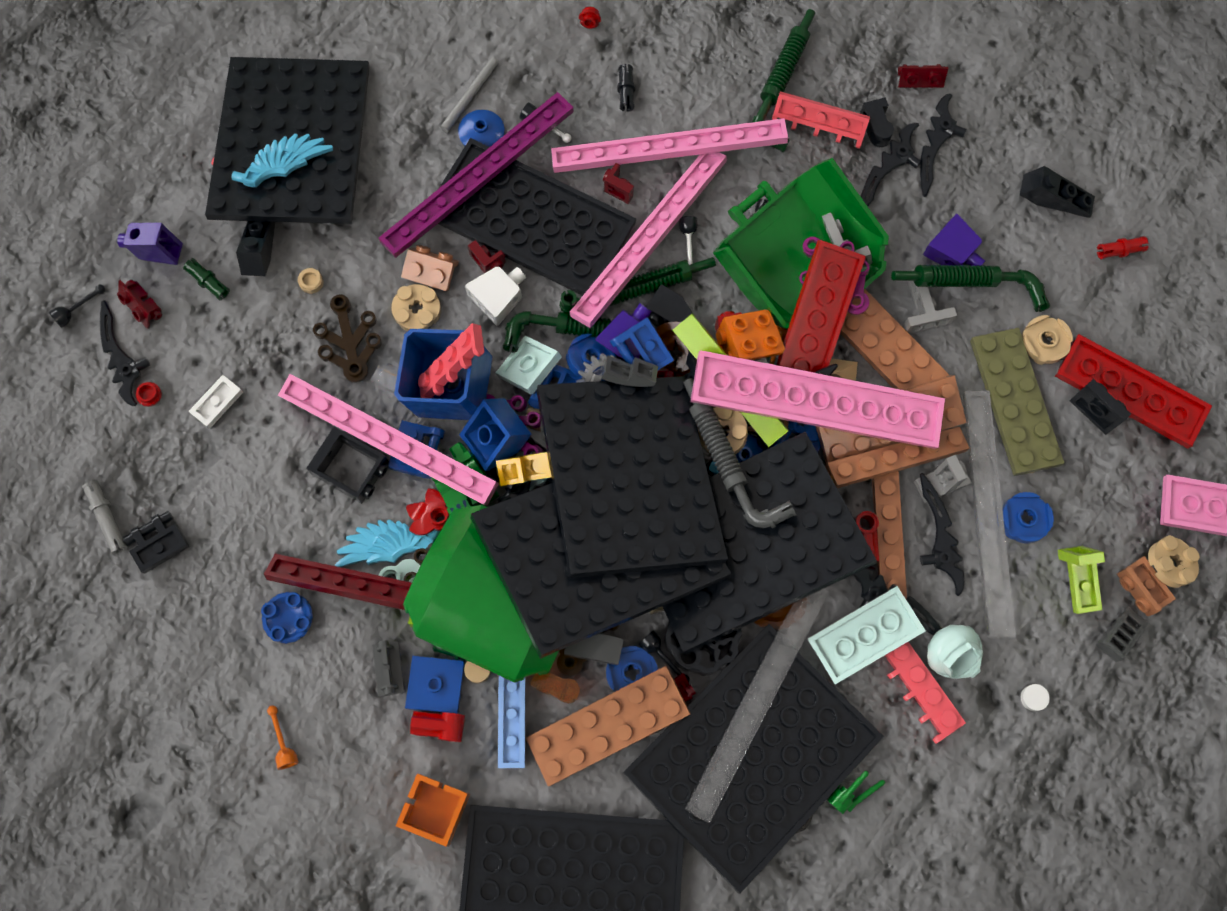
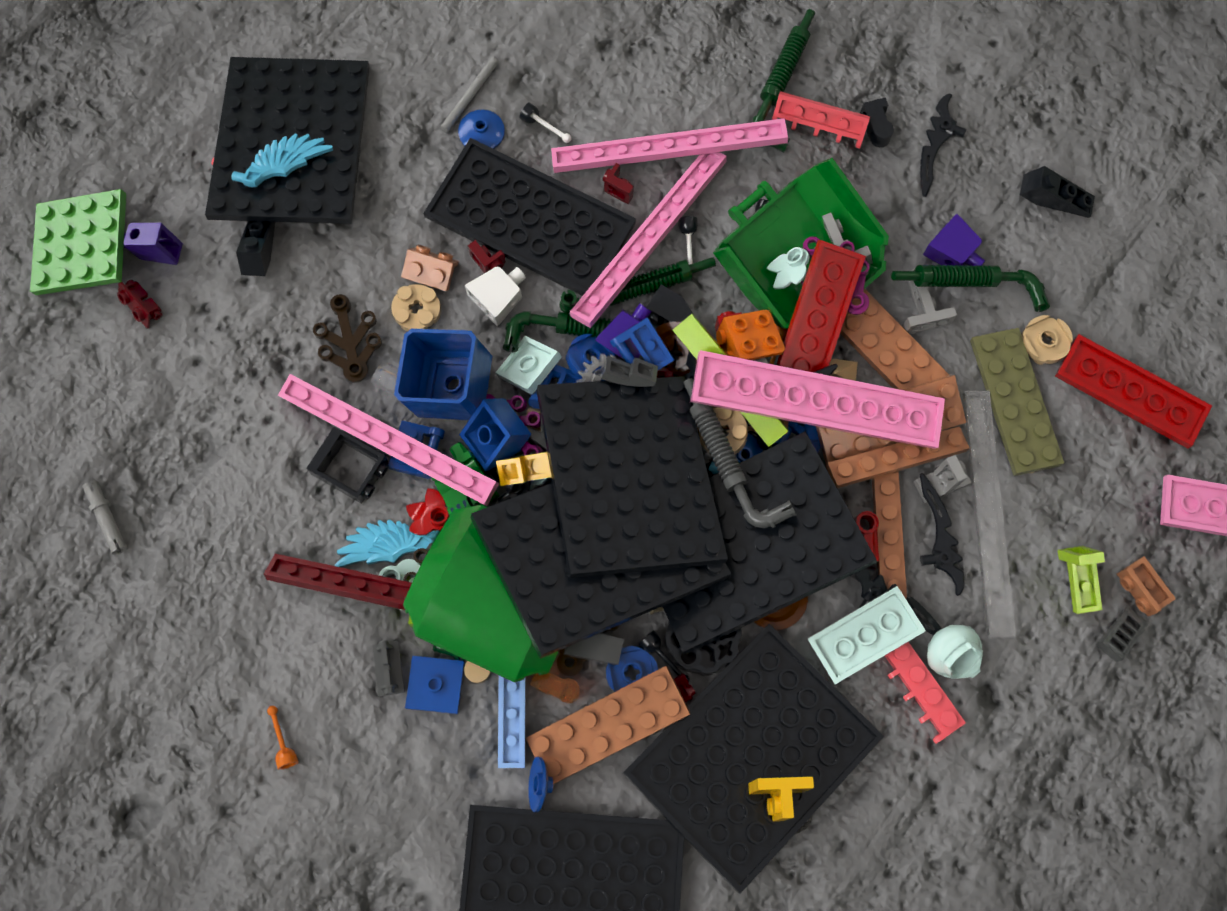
black hinge [48,284,105,328] -> none
black piece [100,300,150,406] -> none
black plate [123,511,190,574] -> none
red plate [136,382,162,407] -> none
dark green pin [183,258,230,301] -> none
white plate [189,375,243,429] -> none
blue dish [261,592,313,644] -> none
tan tile [298,268,324,294] -> none
magenta plate [379,92,574,258] -> none
orange piece [396,773,470,847] -> none
red piece [410,711,465,742] -> none
coral hinge [418,323,484,398] -> none
red plate [579,7,601,29] -> none
black pin [617,64,635,112] -> none
clear plate [685,588,830,823] -> none
green plant [827,771,885,814] -> none
black piece [861,123,922,206] -> none
dark red hinge [898,64,948,88] -> none
blue plate [1000,492,1054,544] -> none
white tile [1021,684,1049,711] -> none
black plate [1069,379,1131,435] -> none
red pin [1097,236,1149,259] -> none
tan plate [1148,535,1200,588] -> none
none -> plate [30,189,126,295]
none -> blue dish [528,757,553,812]
none -> yellow bracket [748,777,814,822]
none -> light aqua plate [767,247,810,289]

